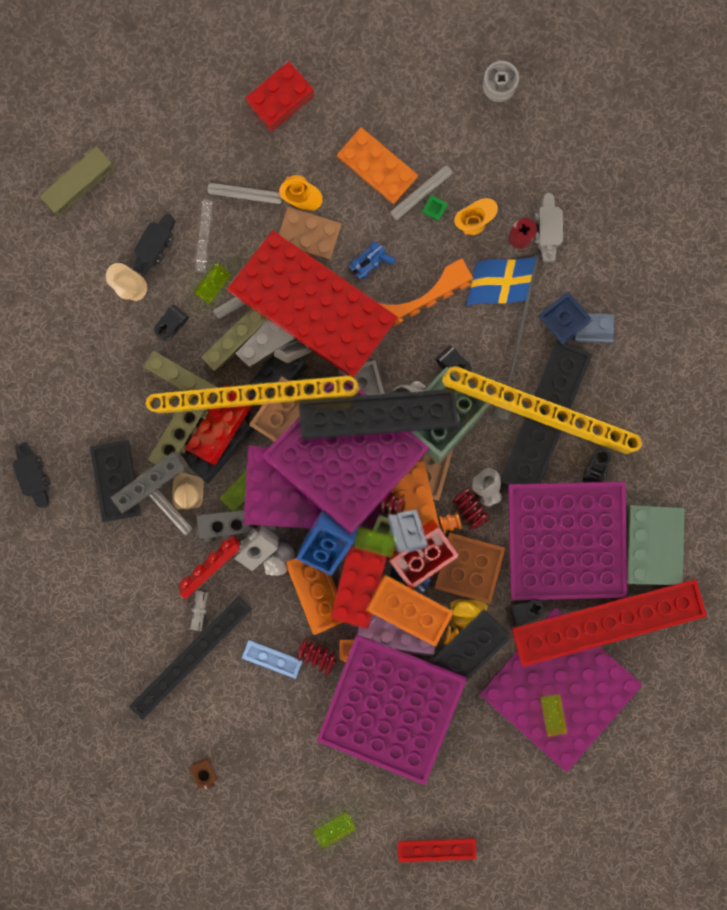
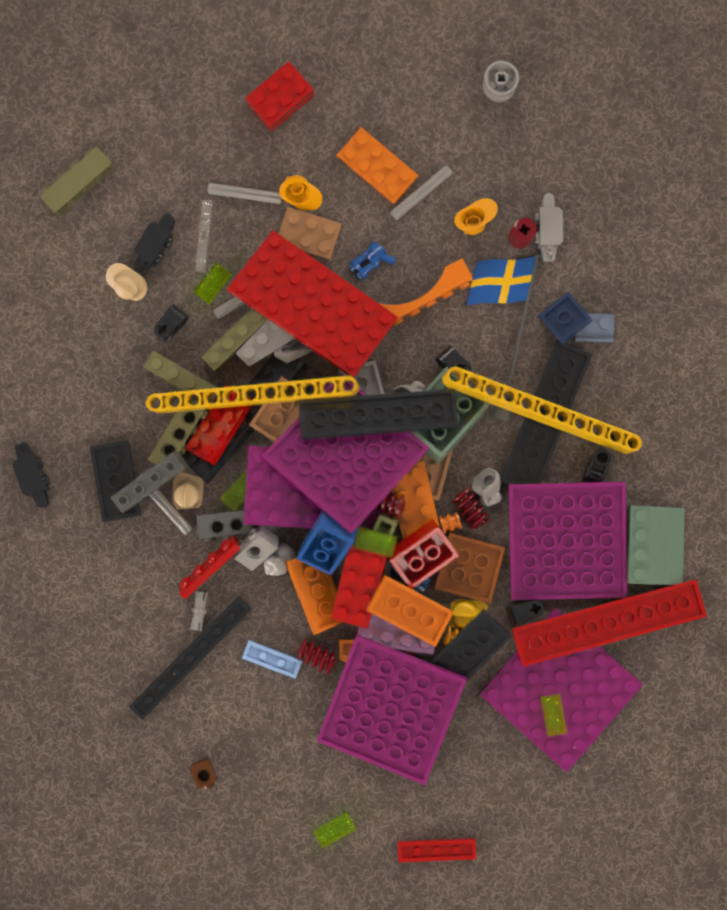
sand blue plate [388,510,427,553] -> none
green plate [422,195,448,222] -> none

